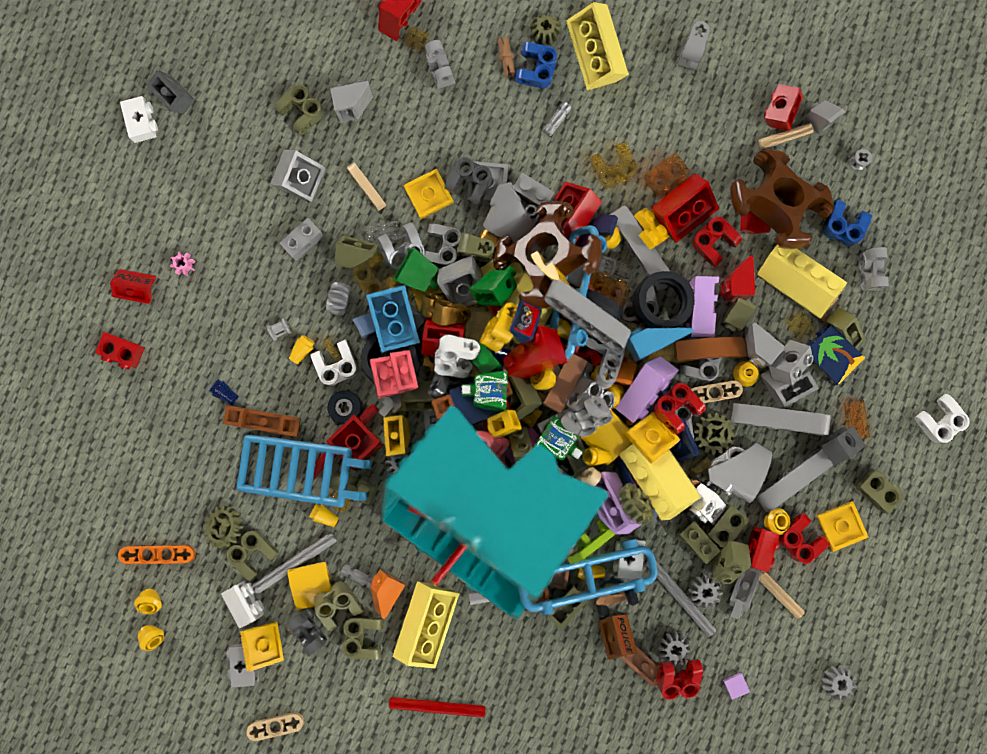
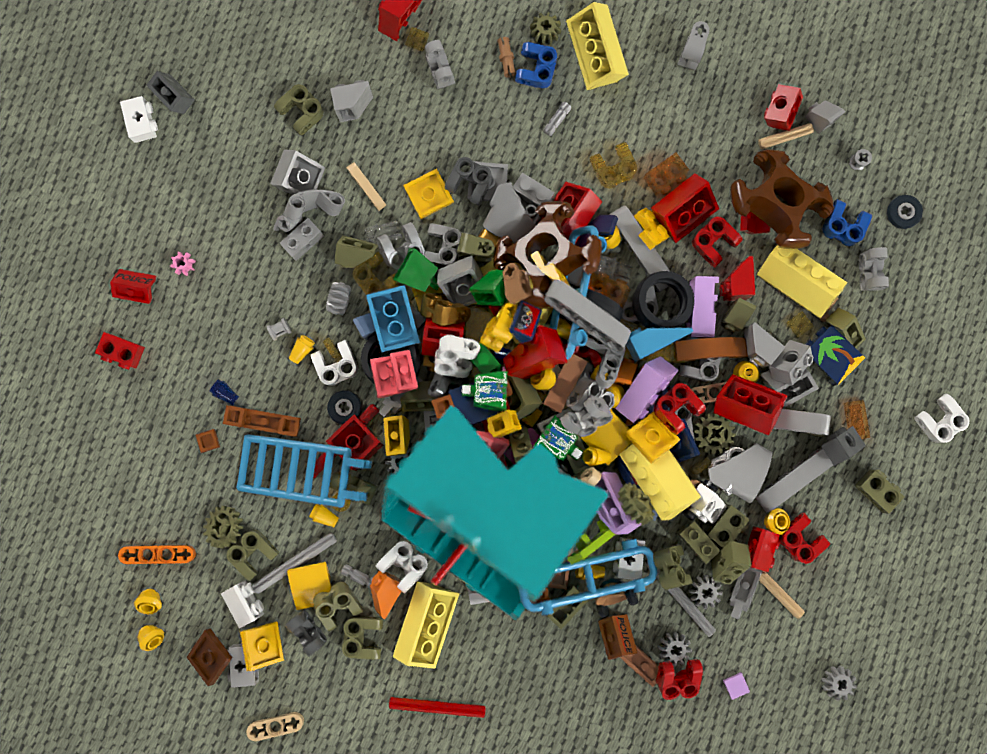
yellow tile [816,501,869,552] -> none
none -> reddish brown plate [186,629,233,687]
none -> dark orange tile [196,429,220,453]
none -> light grey panel [273,190,345,232]
none -> white piece [376,541,428,594]
none -> medium nougat piece [503,263,532,304]
none -> olive piece [653,545,693,590]
none -> red slope [713,374,788,435]
none -> black bush [887,195,923,229]

